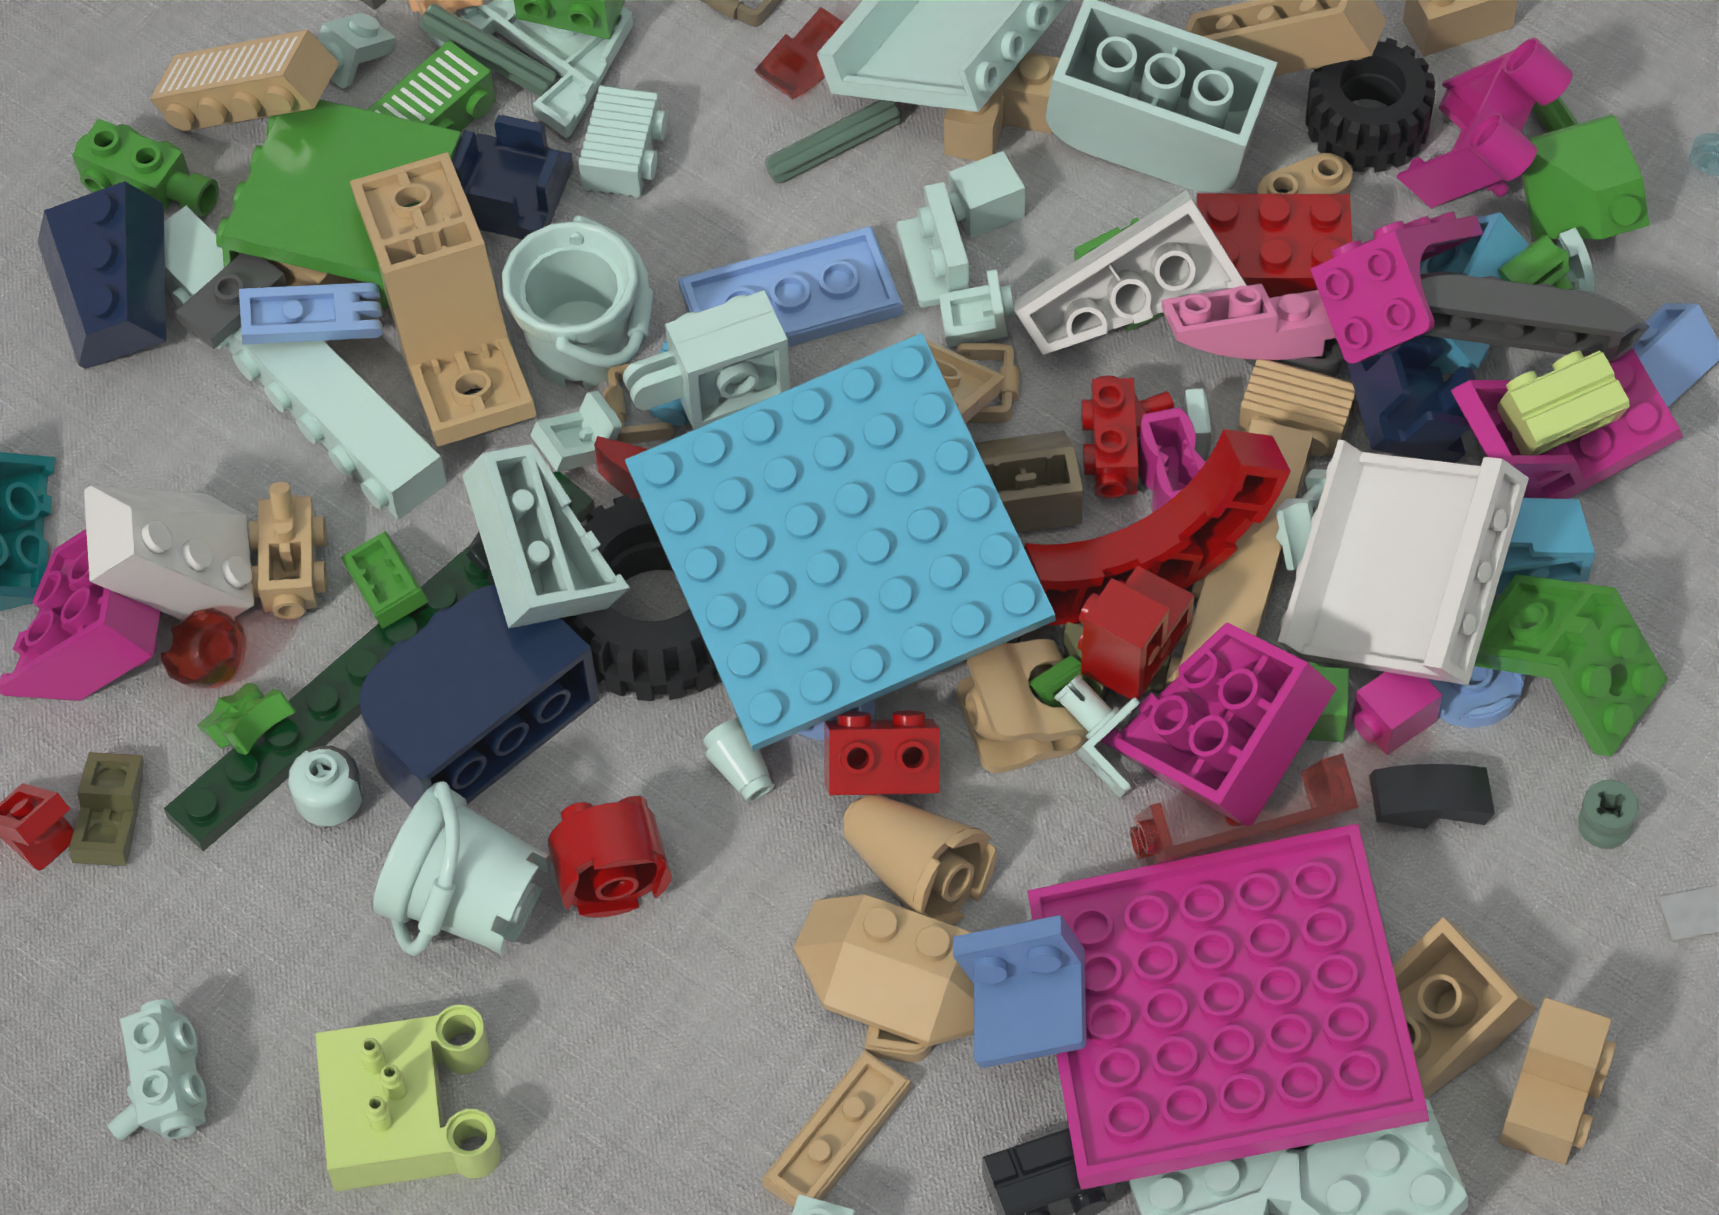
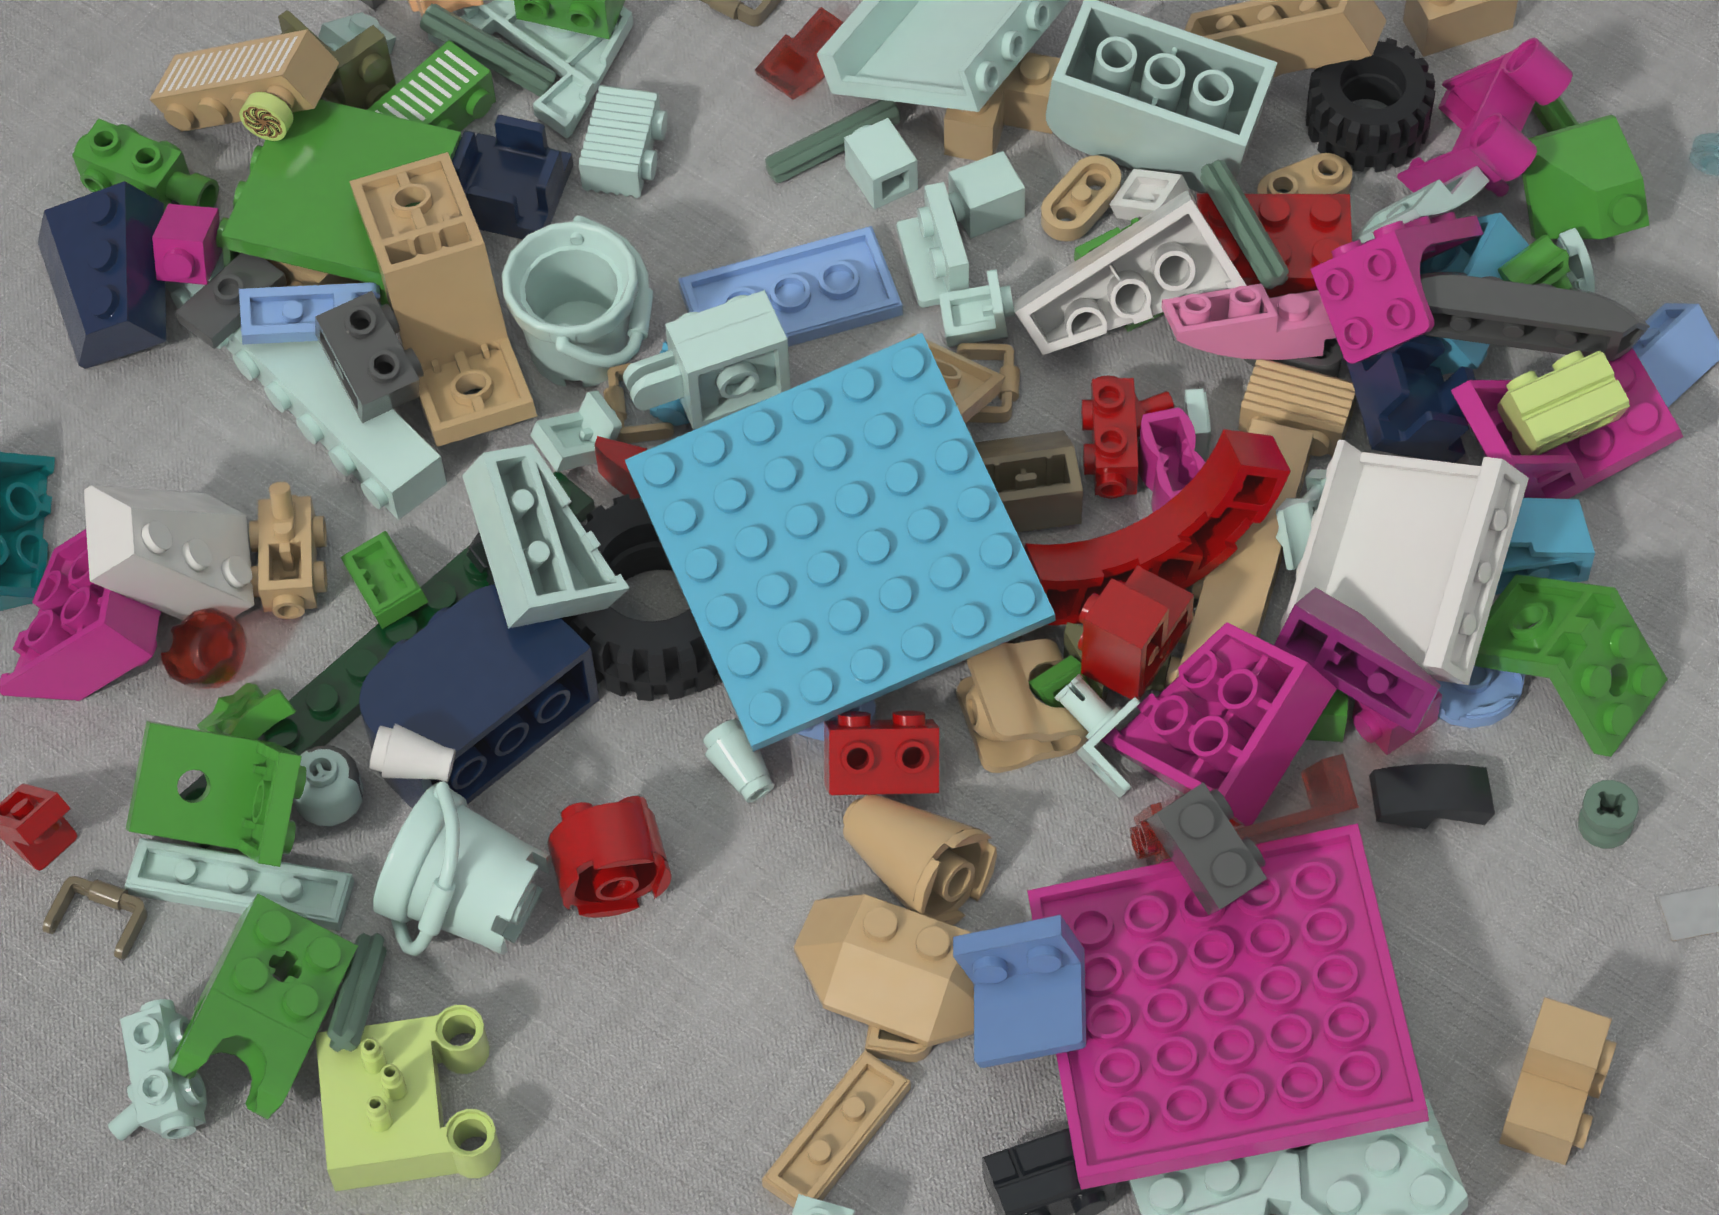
olive slope [69,752,144,866] -> none
tan slope [1393,917,1537,1099] -> none
none -> dark tan piece [42,876,148,960]
none -> light aqua tile [125,838,354,931]
none -> bright green bracket [126,721,306,867]
none -> dark pink brick [152,204,222,285]
none -> bright green brick [168,894,358,1120]
none -> yellowish green tile [239,92,294,141]
none -> olive bracket [278,10,396,110]
none -> dark grey brick [315,291,424,423]
none -> sand green axle [327,933,387,1052]
none -> white cone [369,723,456,782]
none -> light aqua brick [844,118,918,210]
none -> tan plate [1041,155,1121,241]
none -> white bracket [1109,169,1196,220]
none -> dark grey brick [1146,782,1267,915]
none -> sand green axle [1200,160,1289,289]
none -> magenta slope [1274,587,1441,734]
none -> light aqua slope [1352,166,1489,243]

